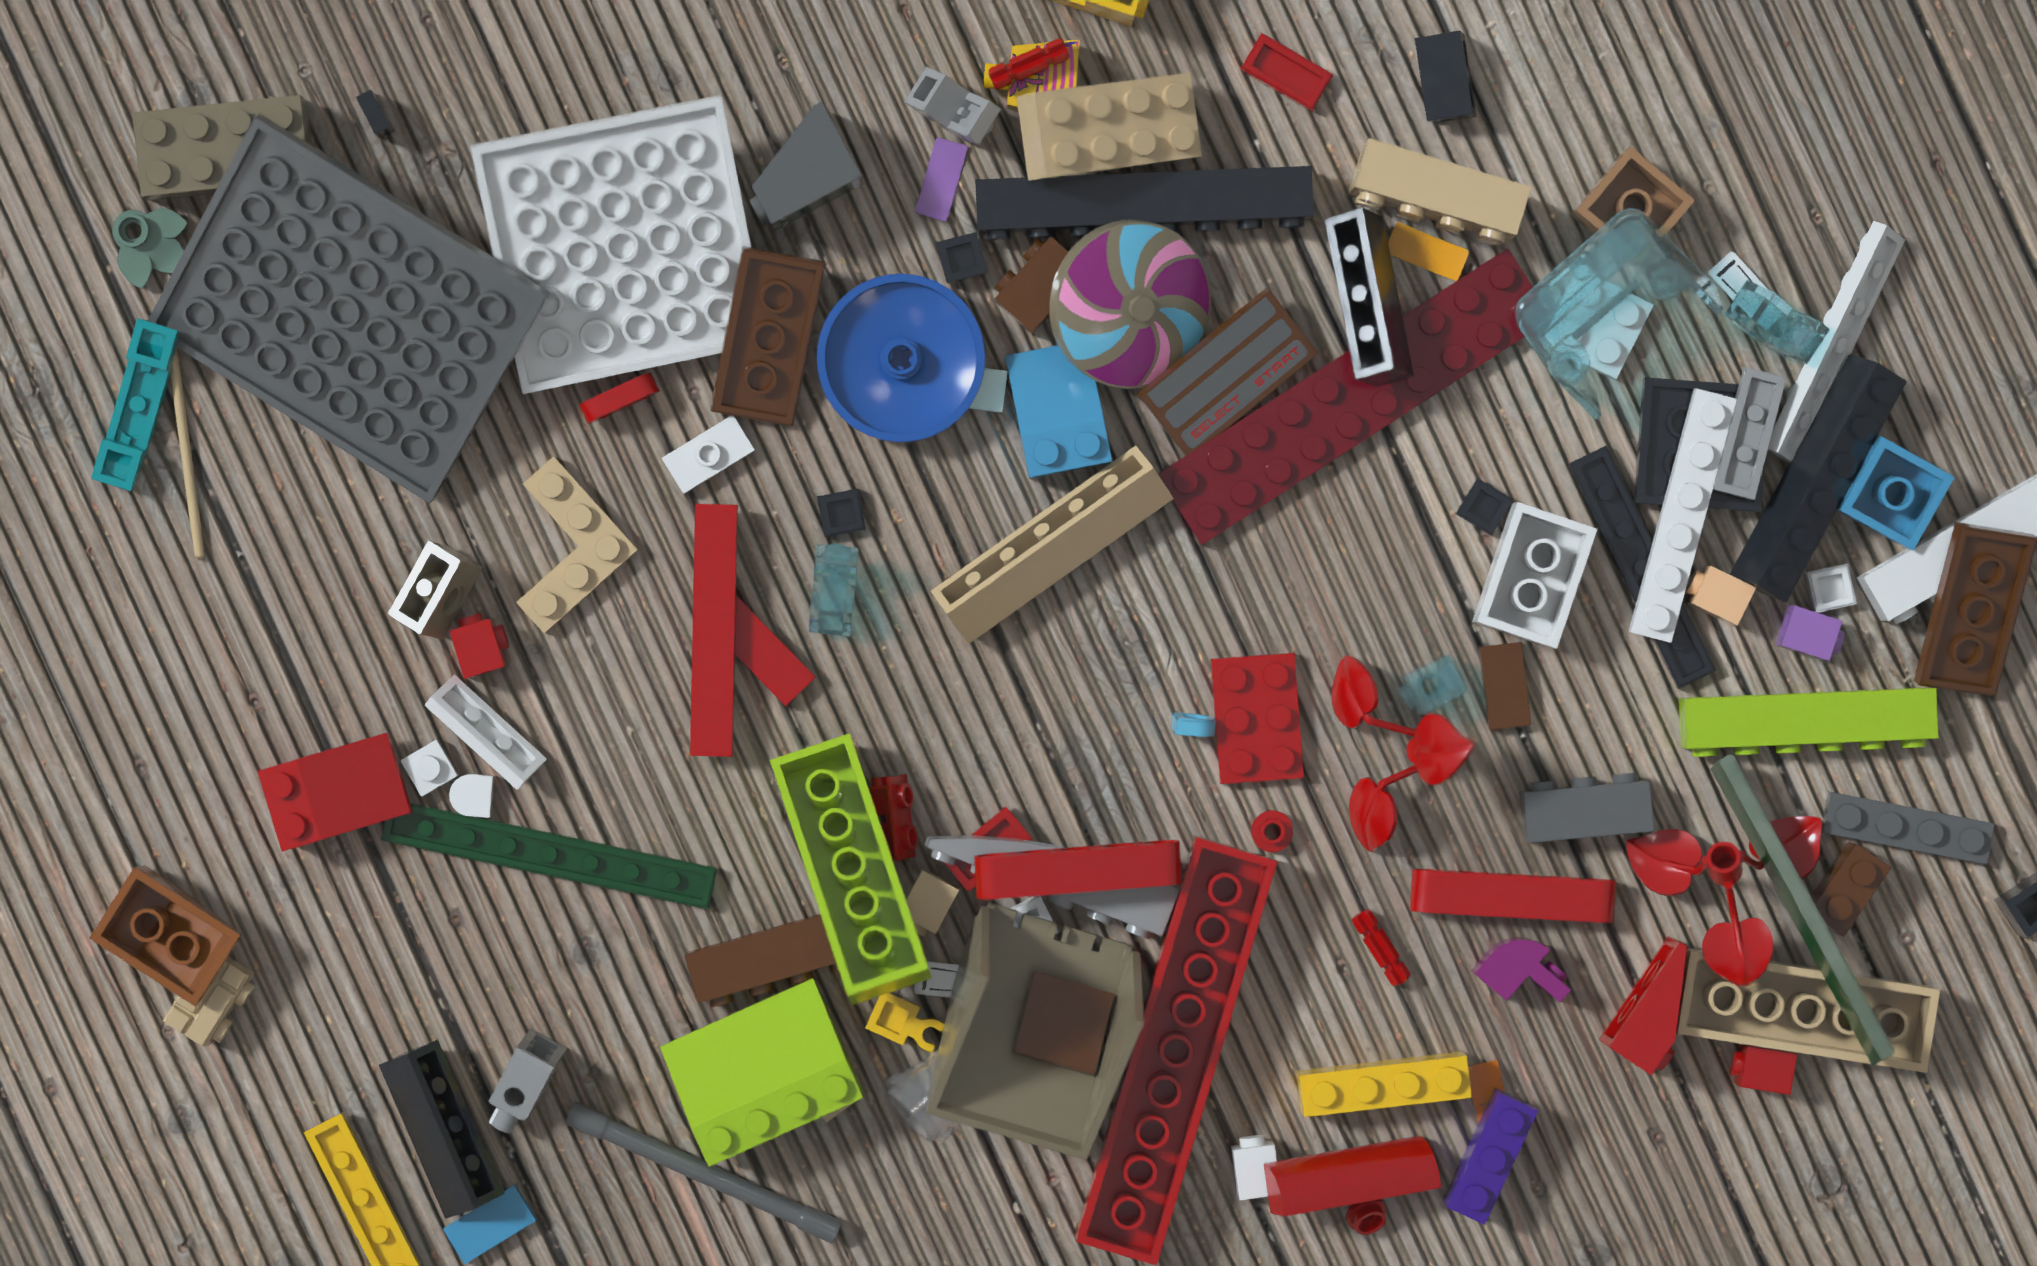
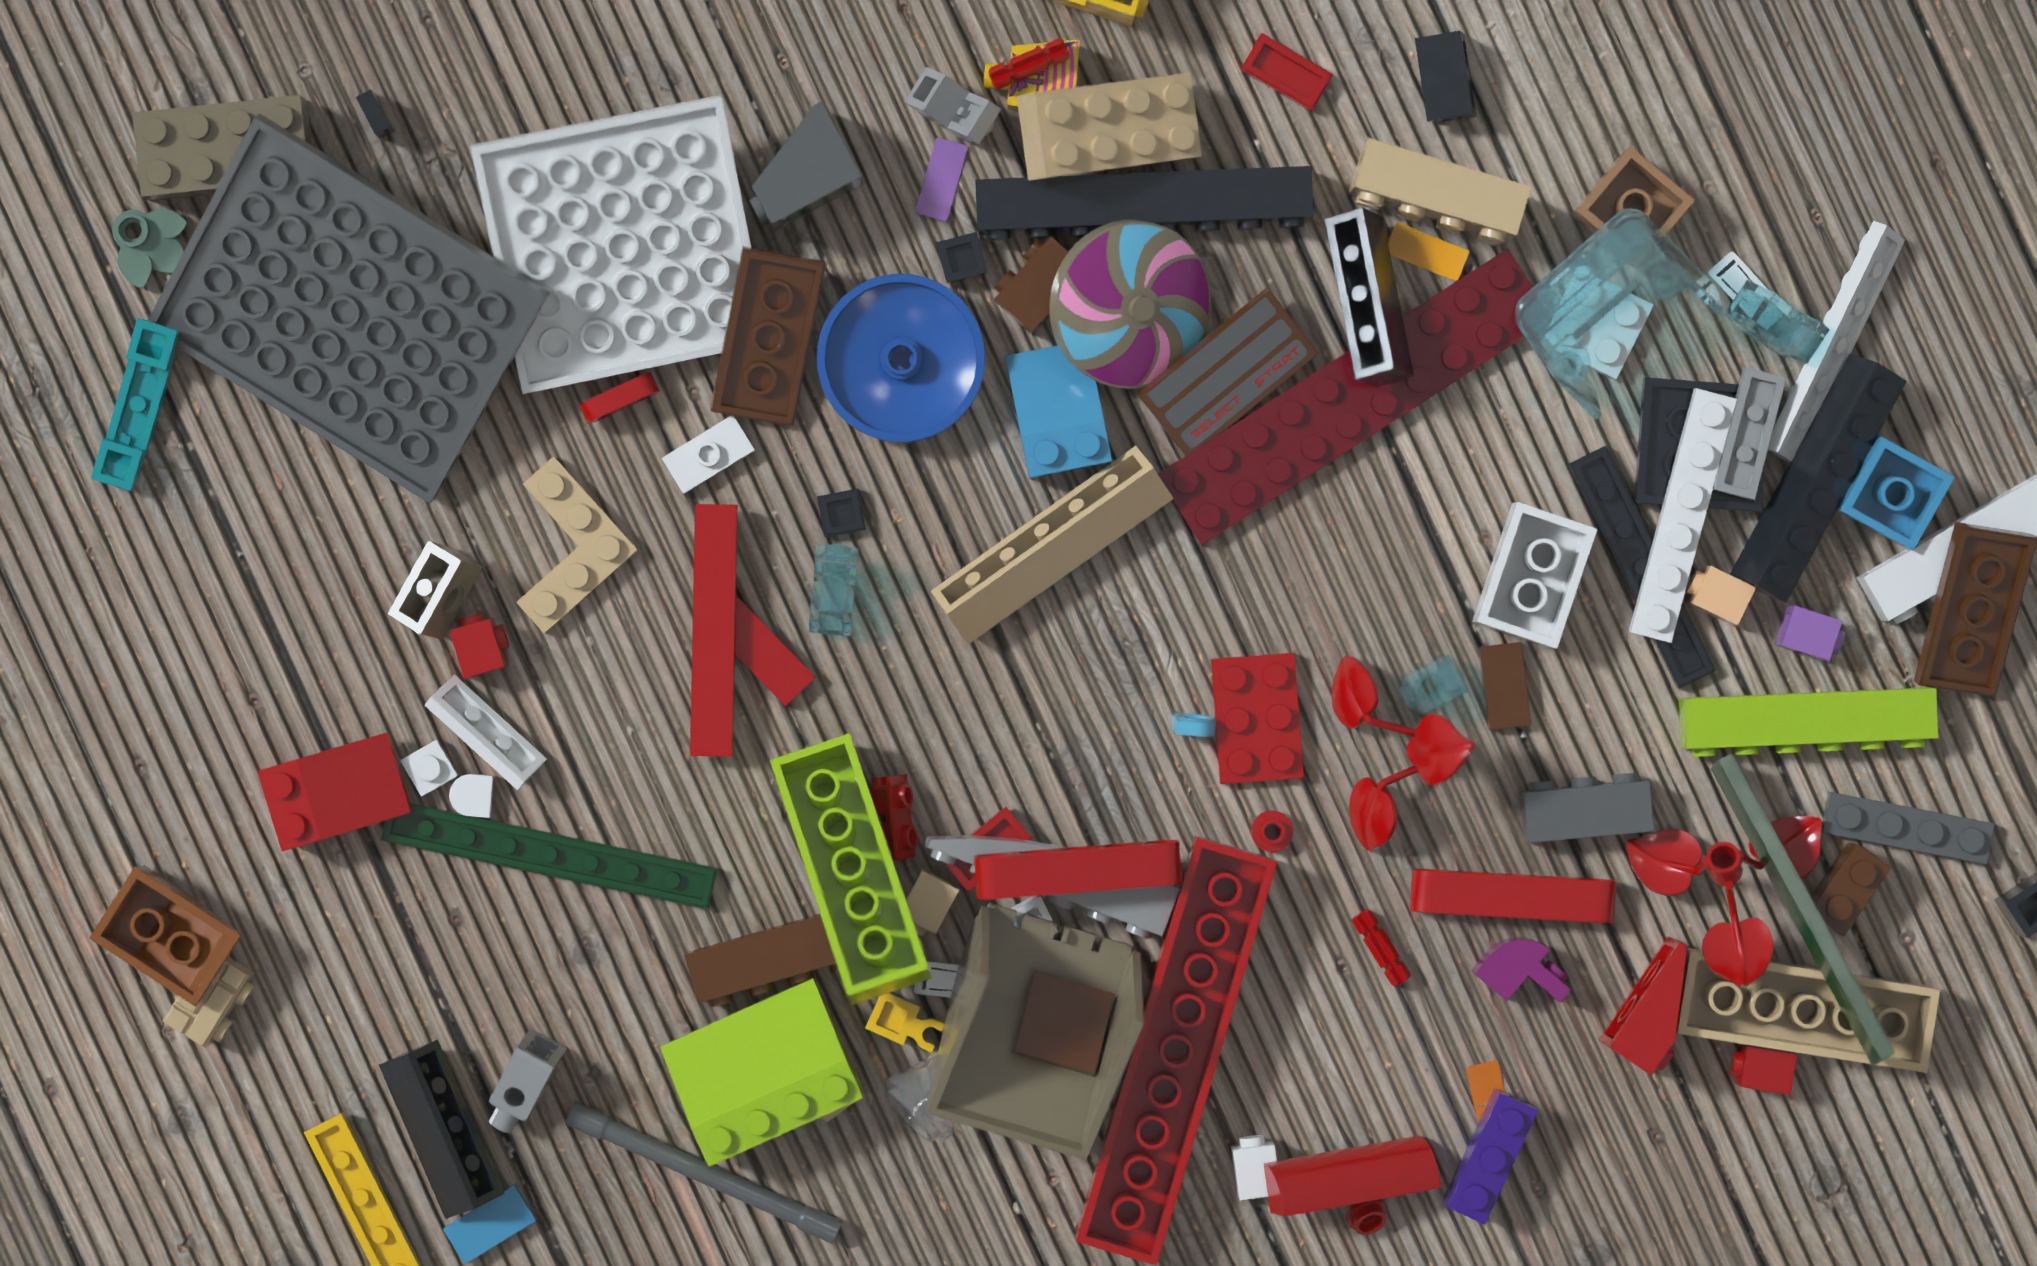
tan axle [170,348,205,561] -> none
light aqua tile [969,368,1008,413] -> none
yellow brick [1296,1051,1472,1117] -> none
black tile [1455,478,1513,536] -> none
white tile [1805,563,1857,613] -> none

